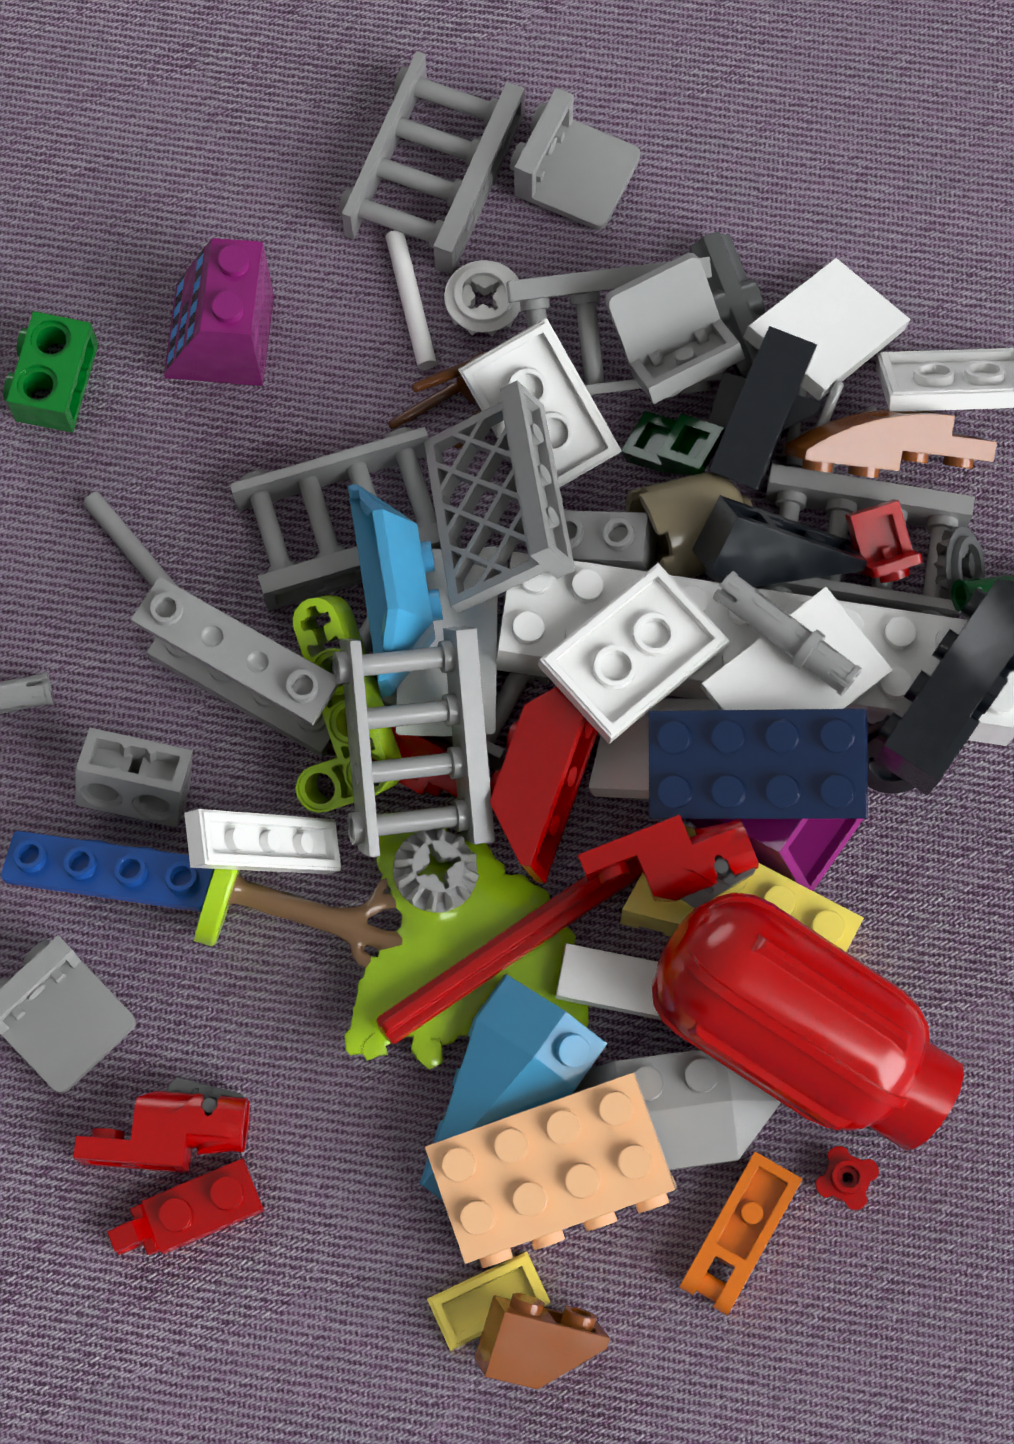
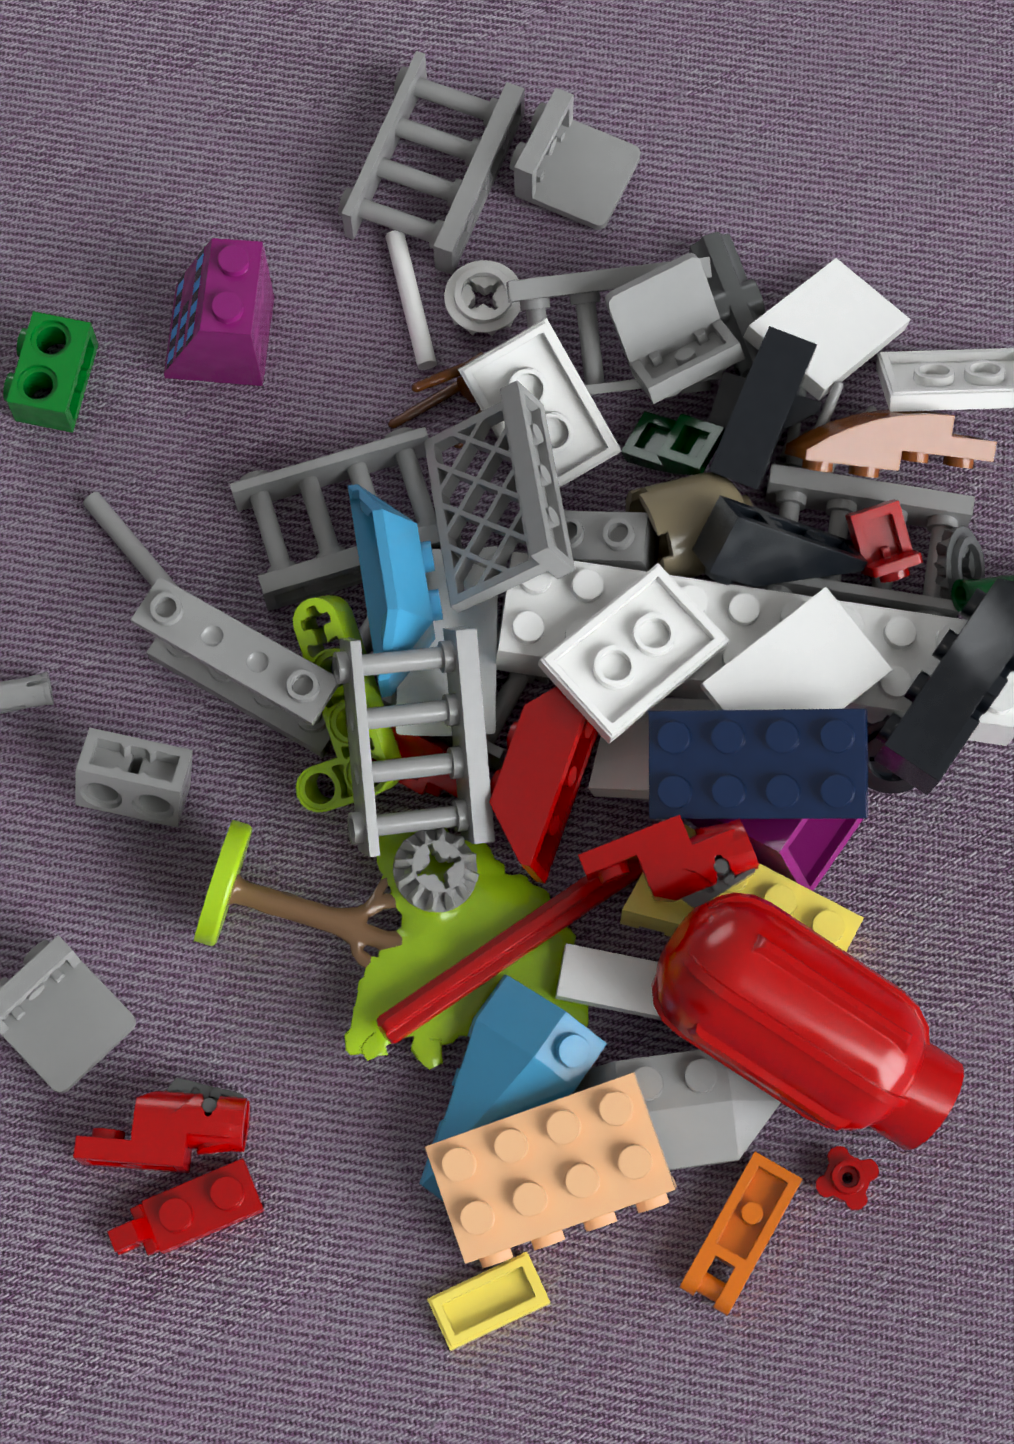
blue bracket [1,831,215,912] -> none
white tile [184,809,341,874] -> none
dark orange slope [474,1293,610,1389] -> none
light grey pin [713,571,862,696] -> none

